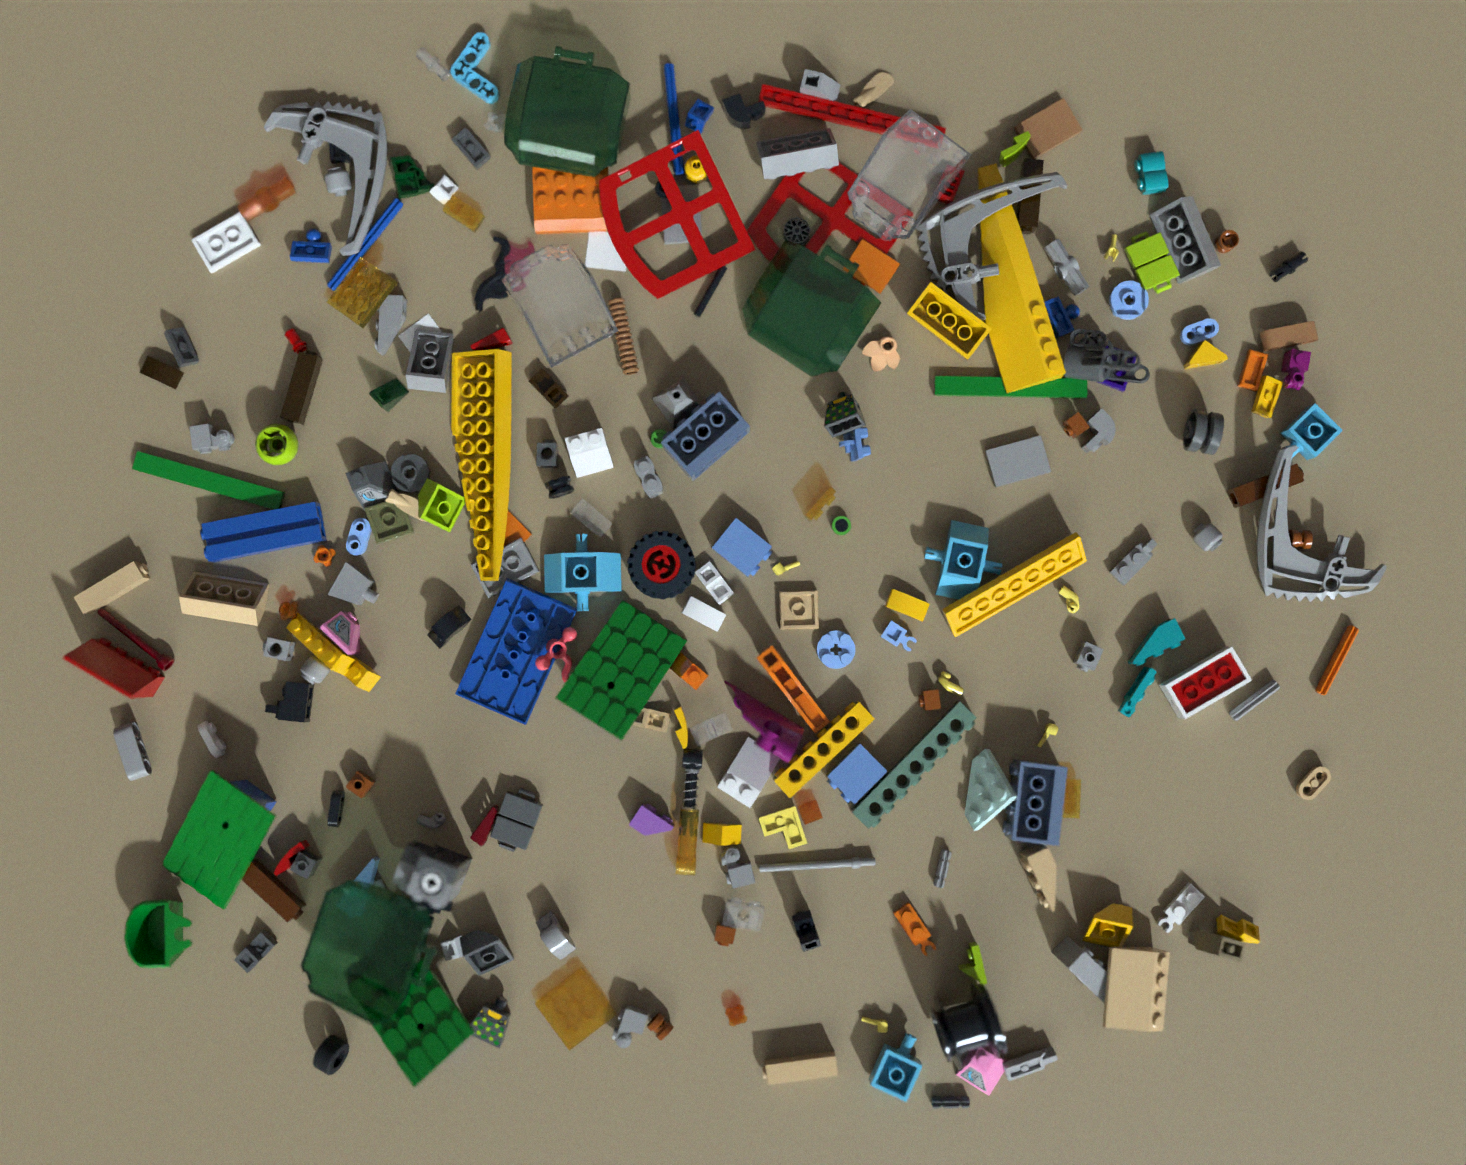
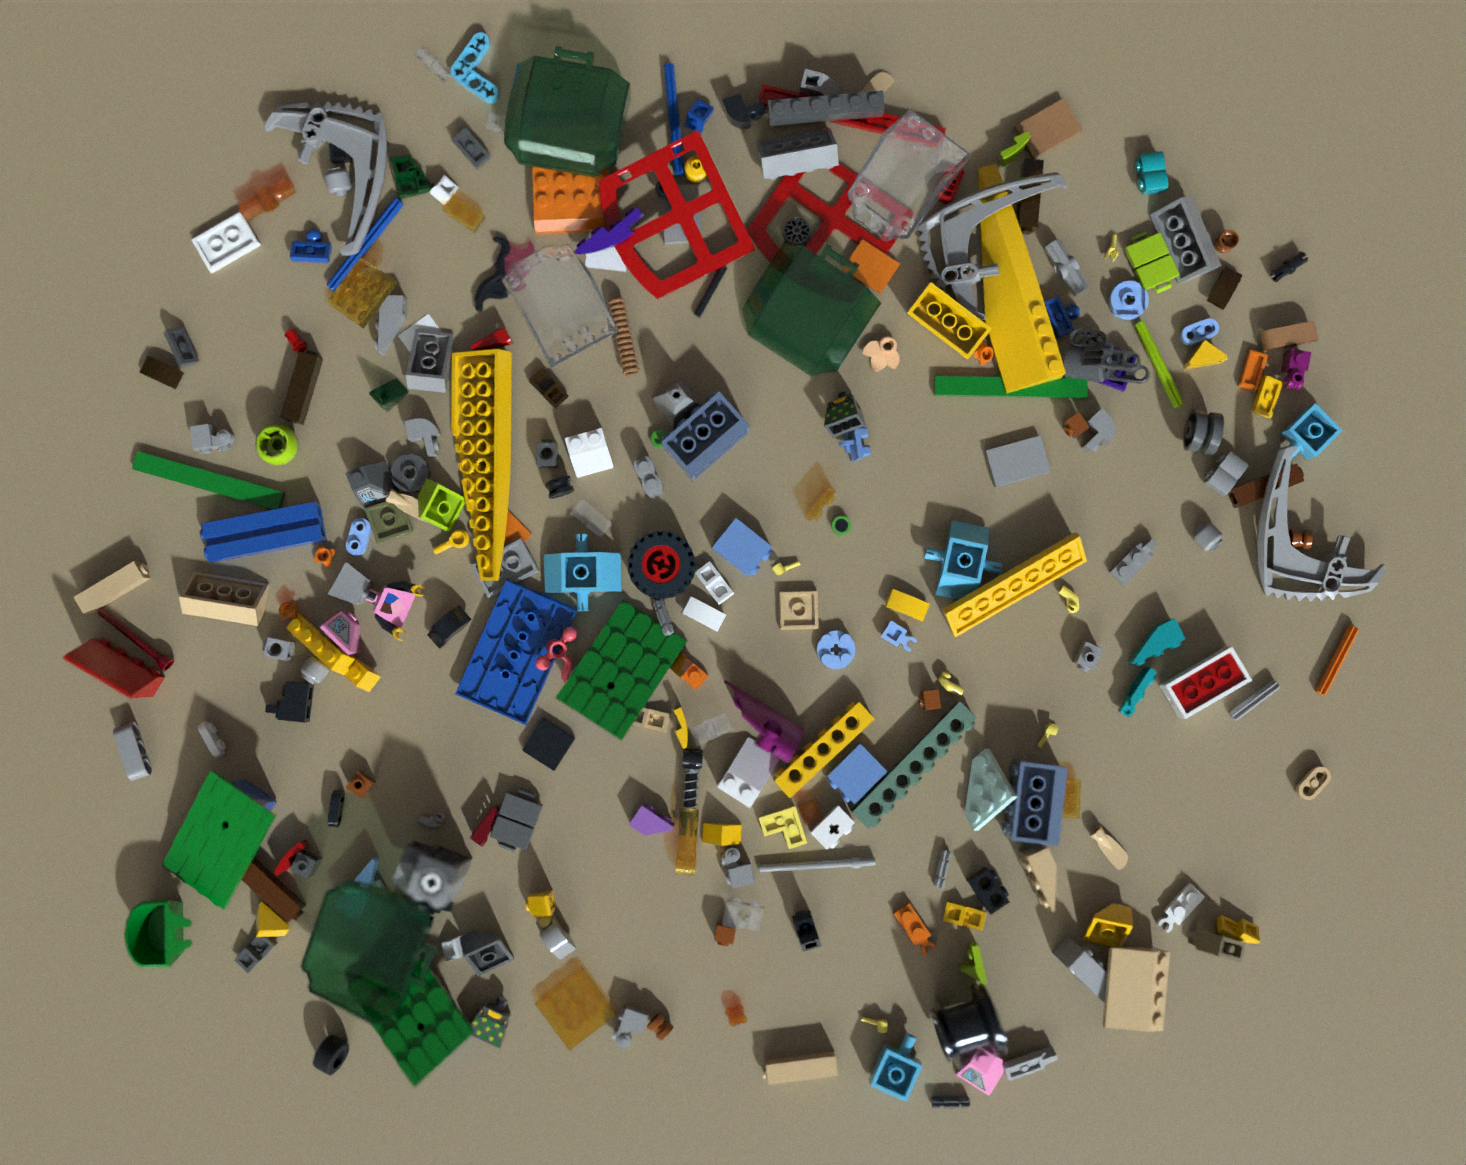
orange arch [756,646,830,734] -> none
none -> yellow slope [256,902,291,937]
none -> torso [365,581,426,641]
none -> light grey brick [404,418,442,457]
none -> yellow plate [432,529,470,554]
none -> black tile [522,718,576,771]
none -> yellow slope [525,890,556,916]
none -> dark purple slope [574,207,645,255]
none -> light grey axle [653,599,674,636]
none -> dark grey brick [768,90,885,126]
none -> white brick [810,804,855,850]
none -> yellow slope [943,901,987,931]
none -> black brick [966,867,1010,915]
none -> orange plate [973,342,993,365]
none -> tan piece [1089,826,1128,870]
none -> lime axle [1134,320,1184,408]
none -> light grey brick [1204,451,1248,497]
none -> dark brown slope [1207,266,1243,310]

